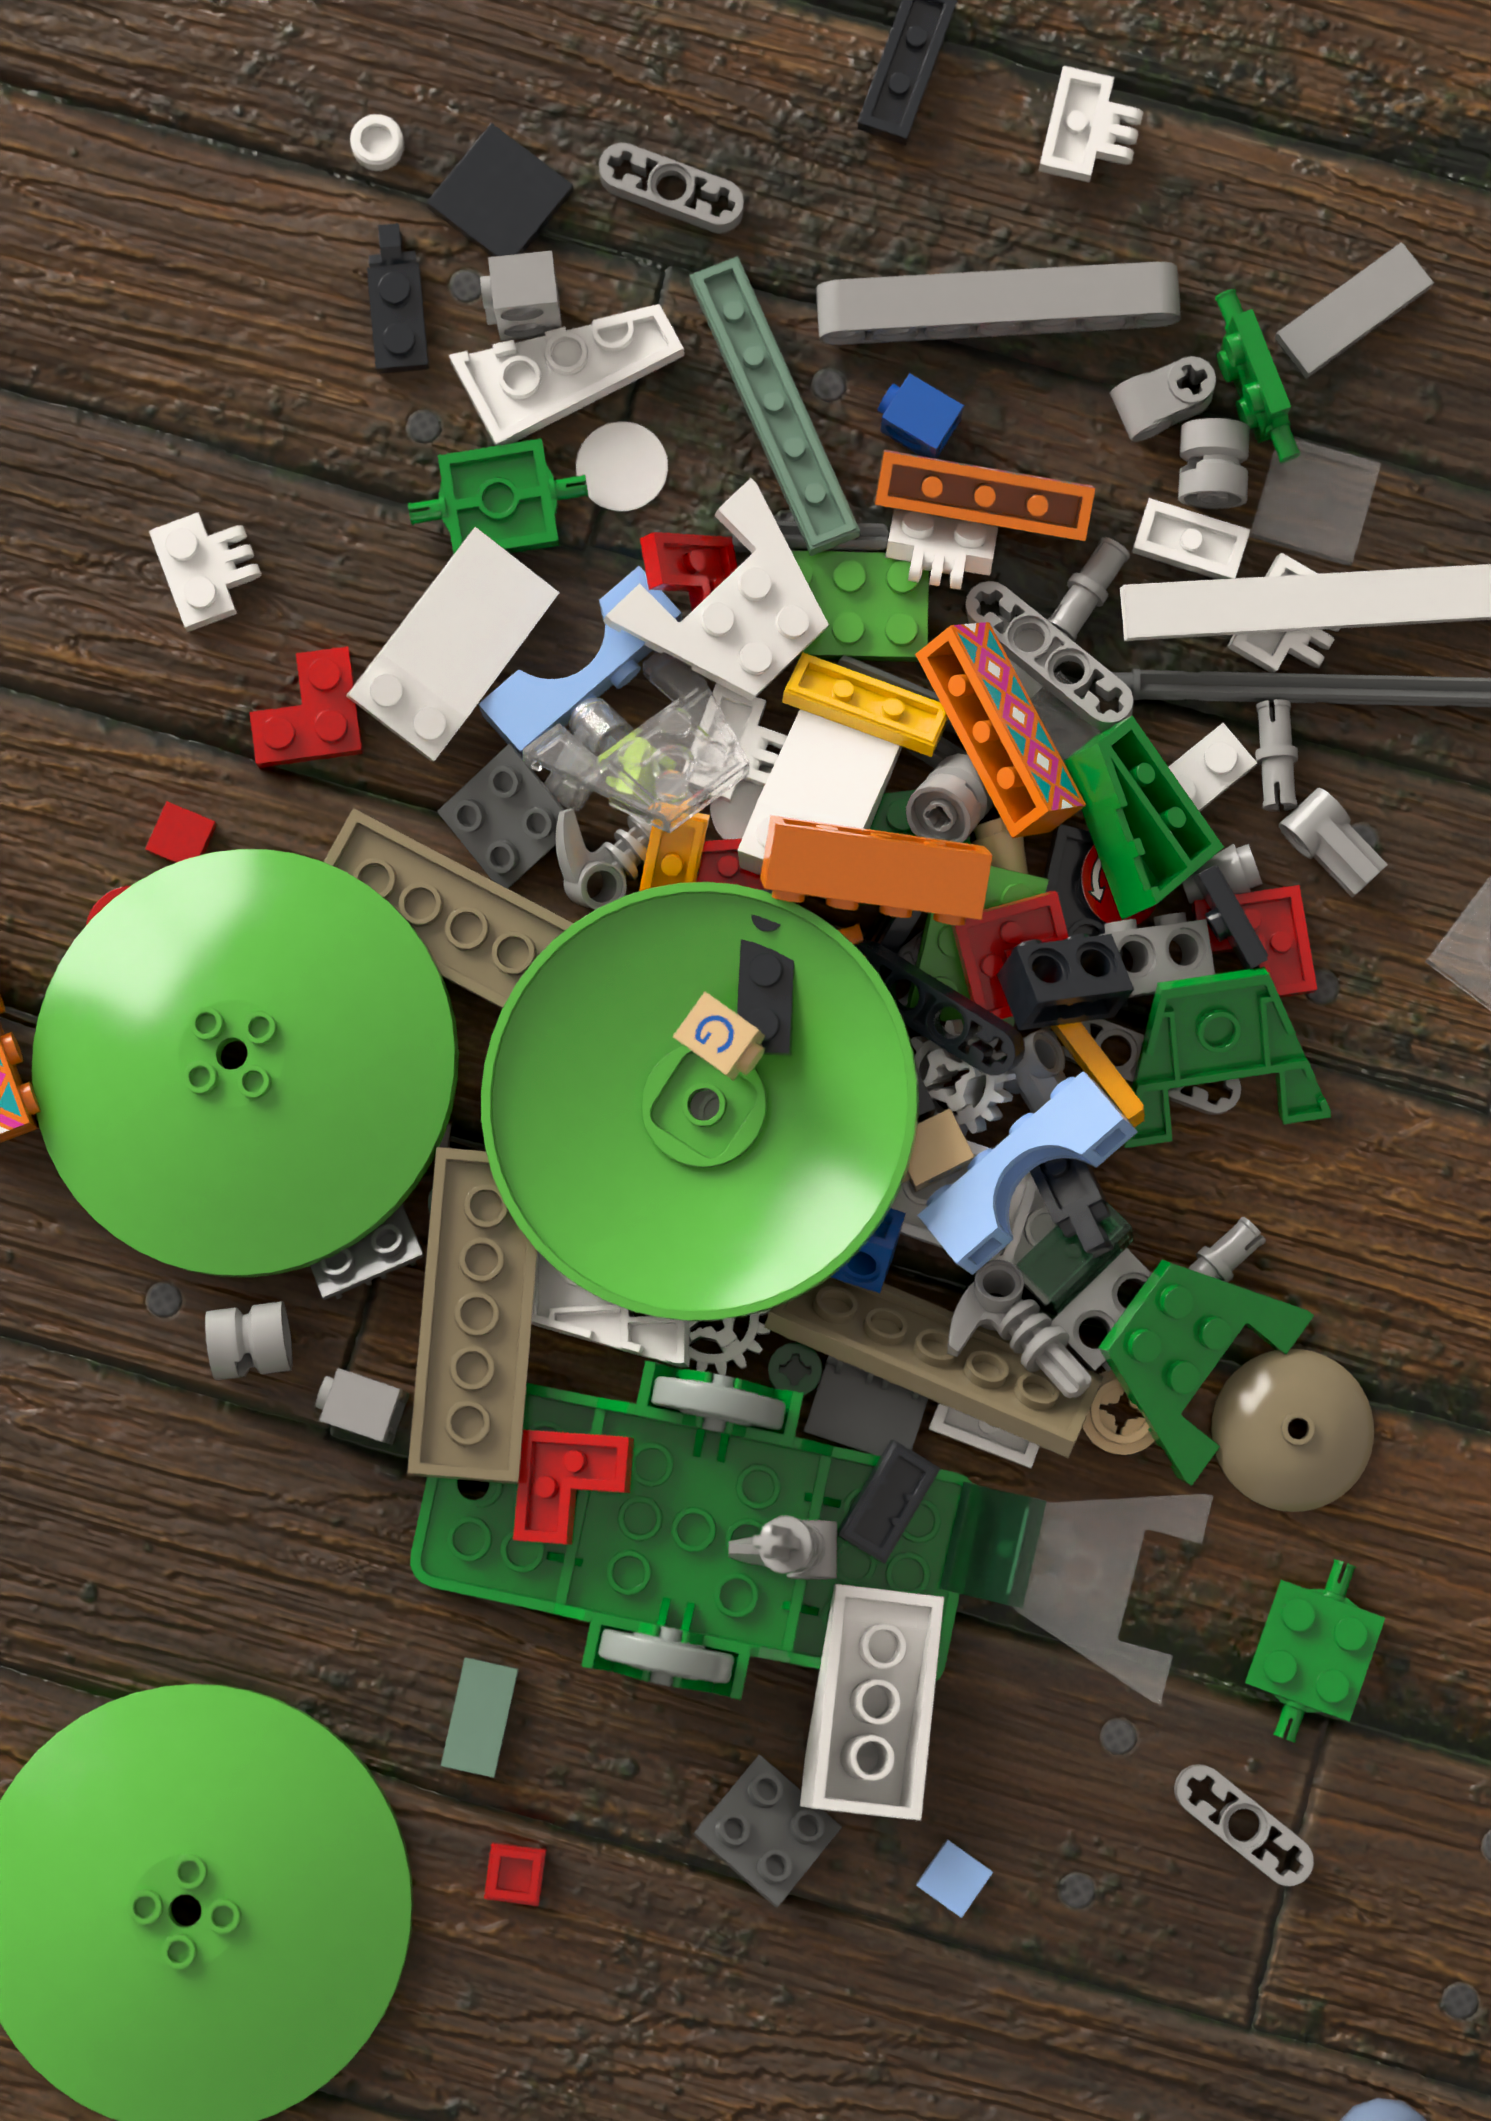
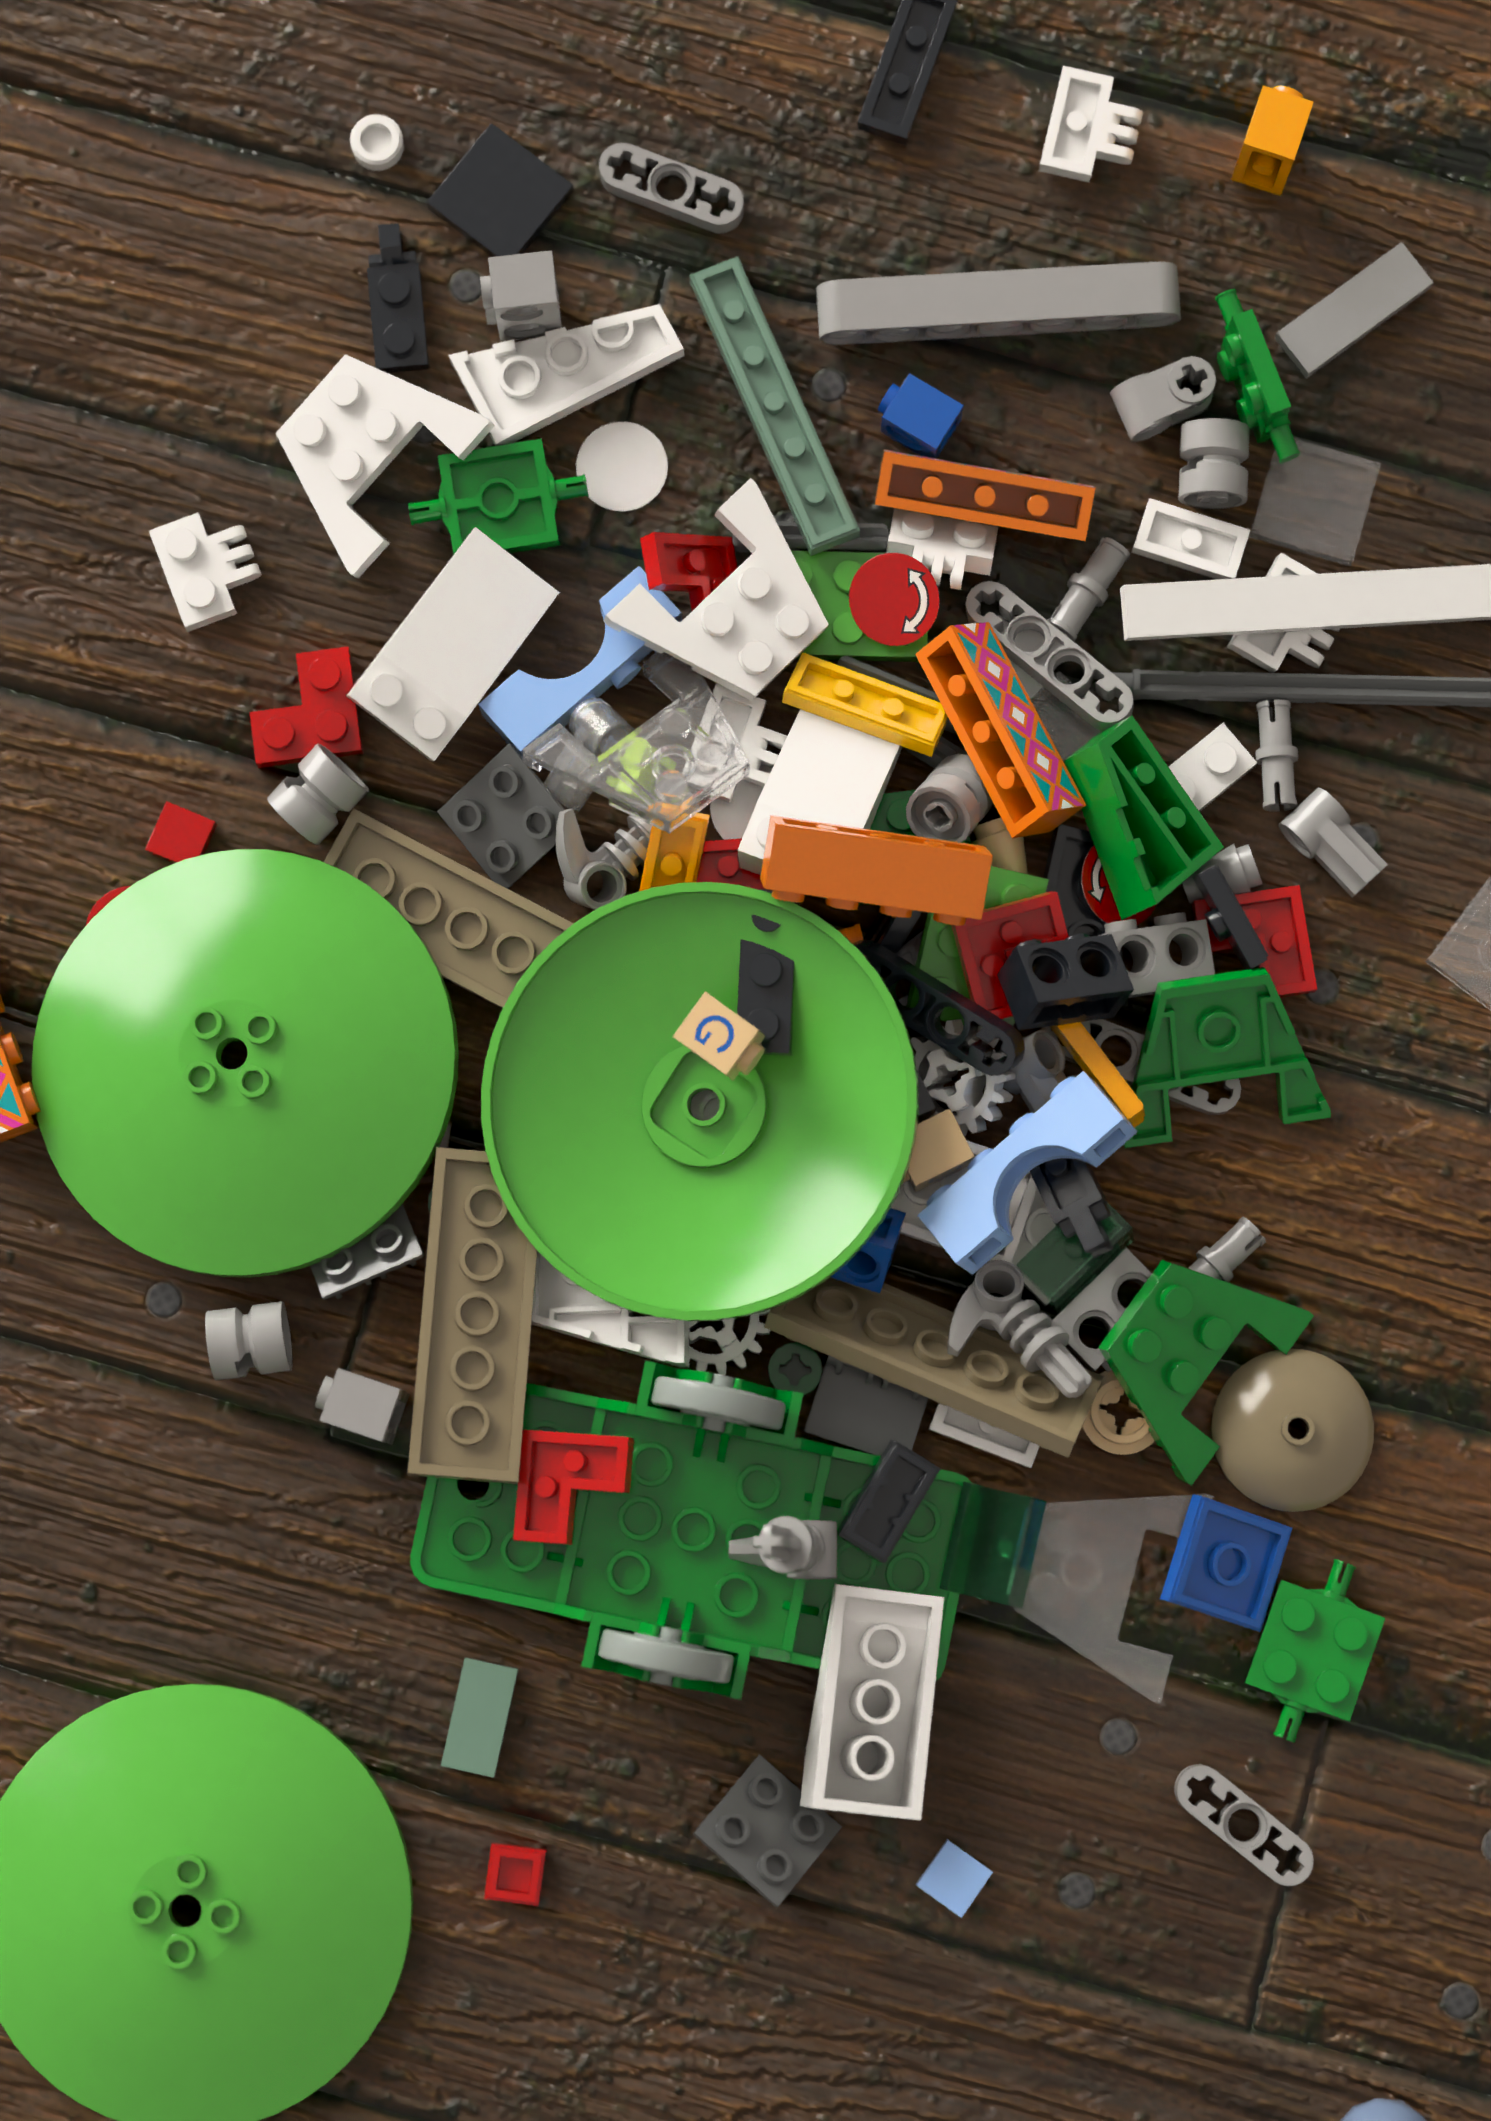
none -> light grey wheel [267,743,369,845]
none -> white wing [276,355,495,579]
none -> red sticker [849,553,940,646]
none -> blue tile [1160,1494,1292,1632]
none -> light orange brick [1231,85,1314,196]

